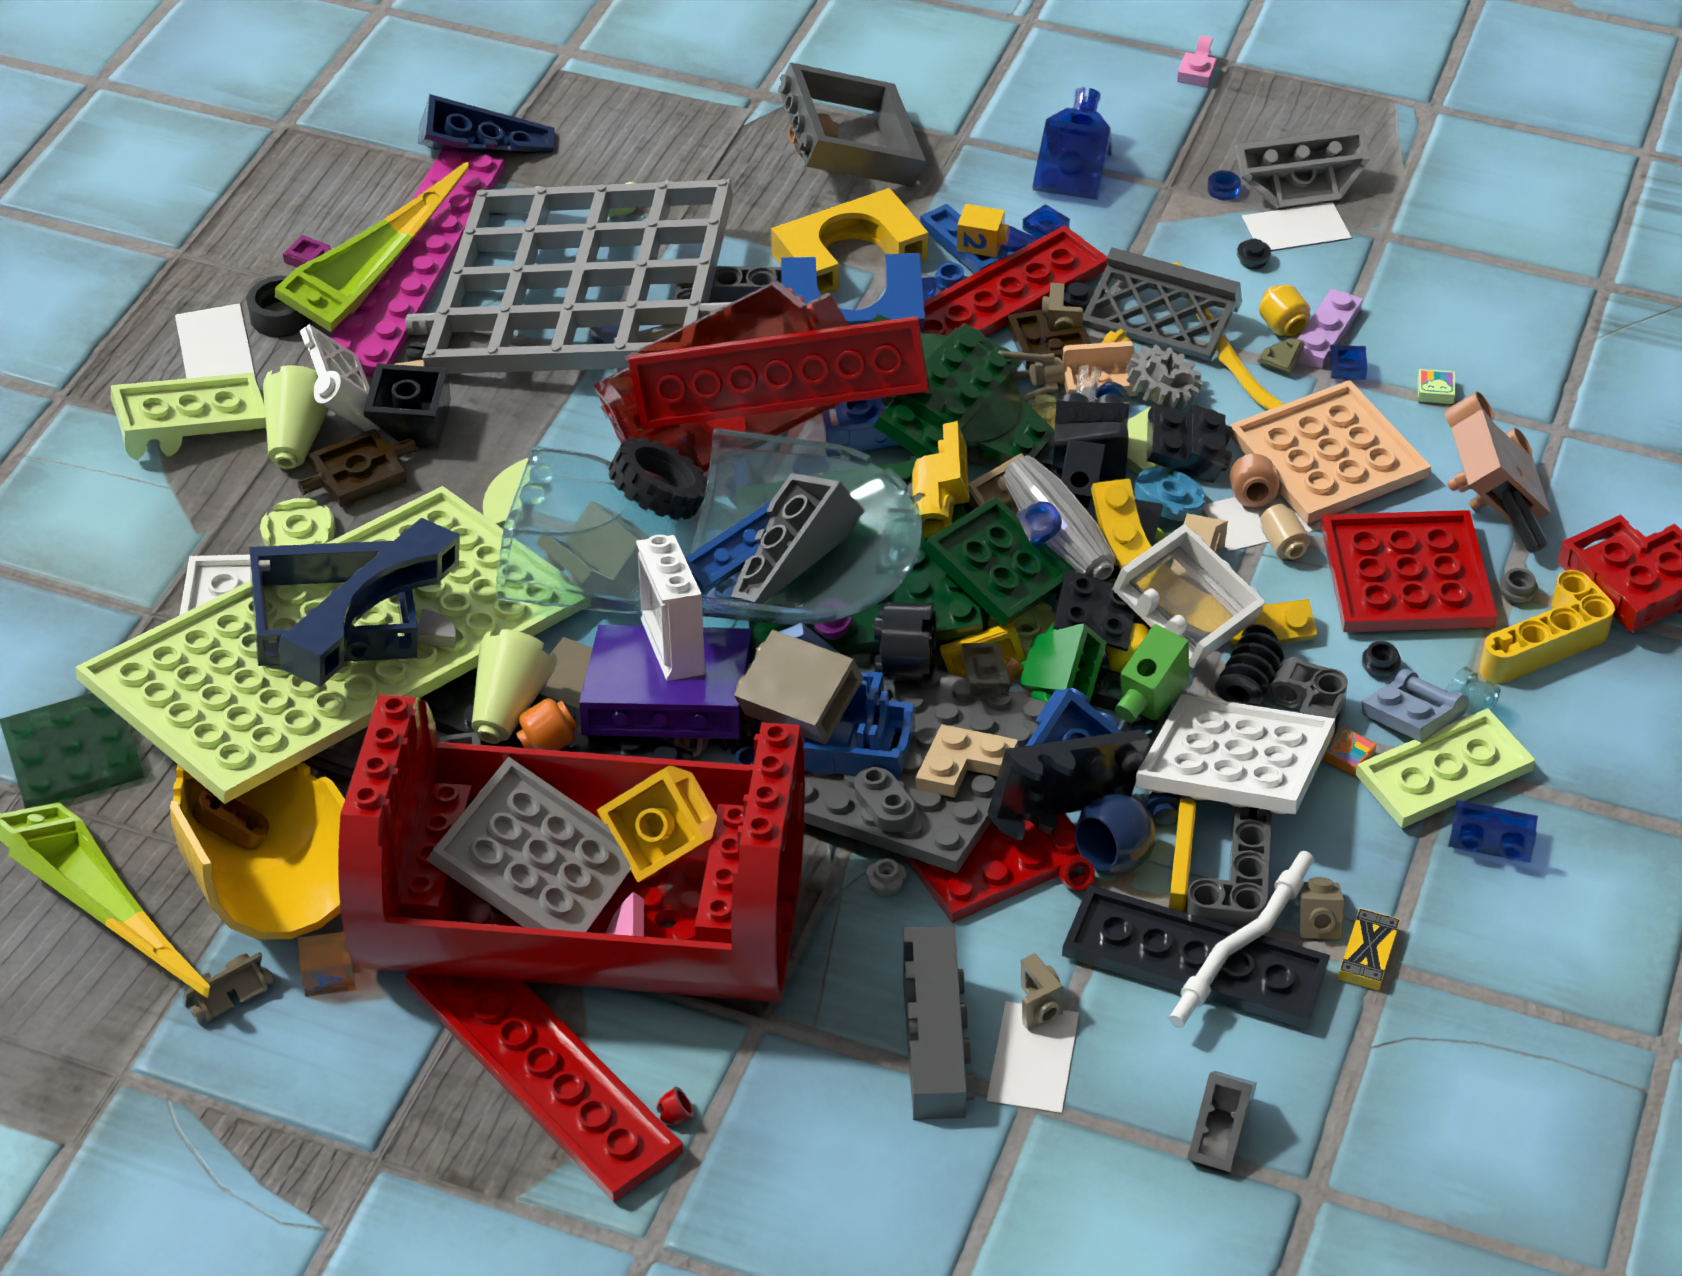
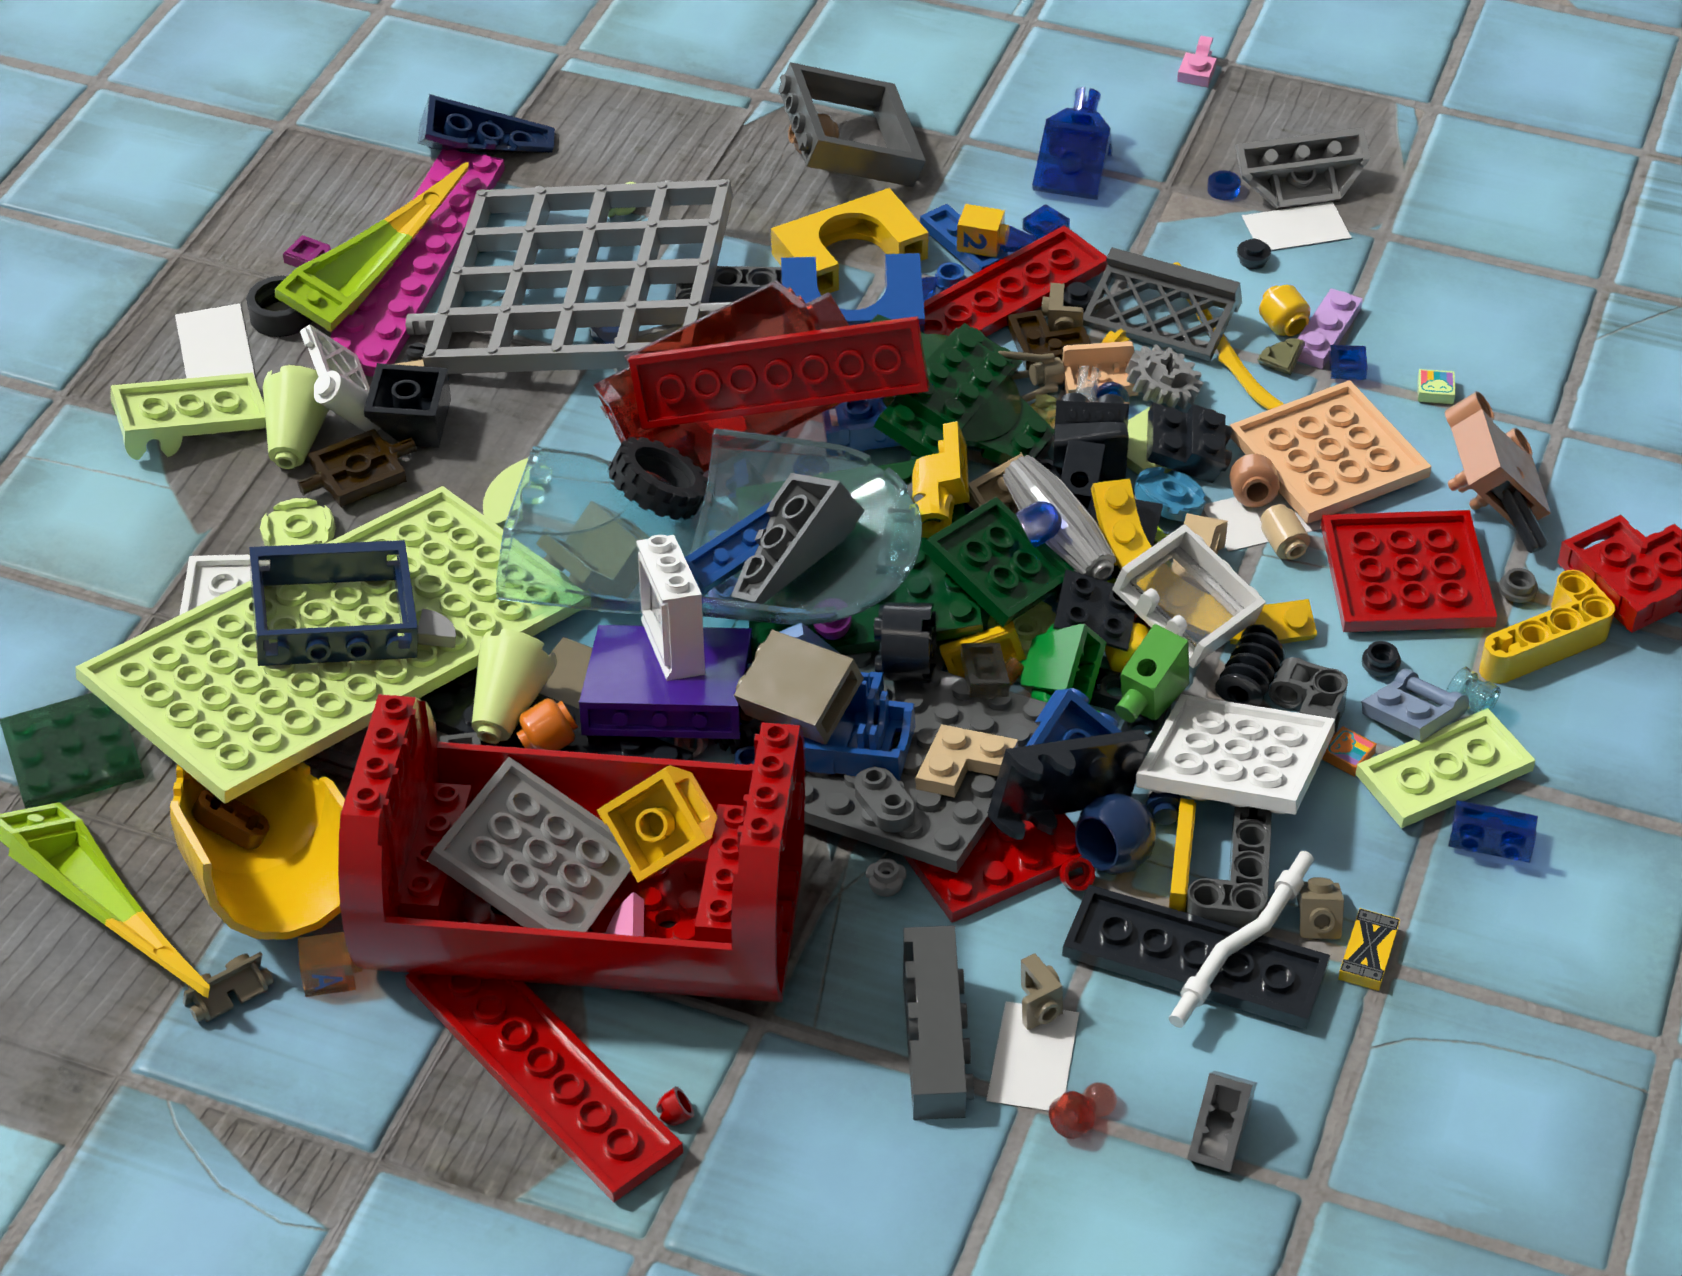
arch [279,517,460,687] -> none
none -> clear red plate [1049,1082,1117,1139]

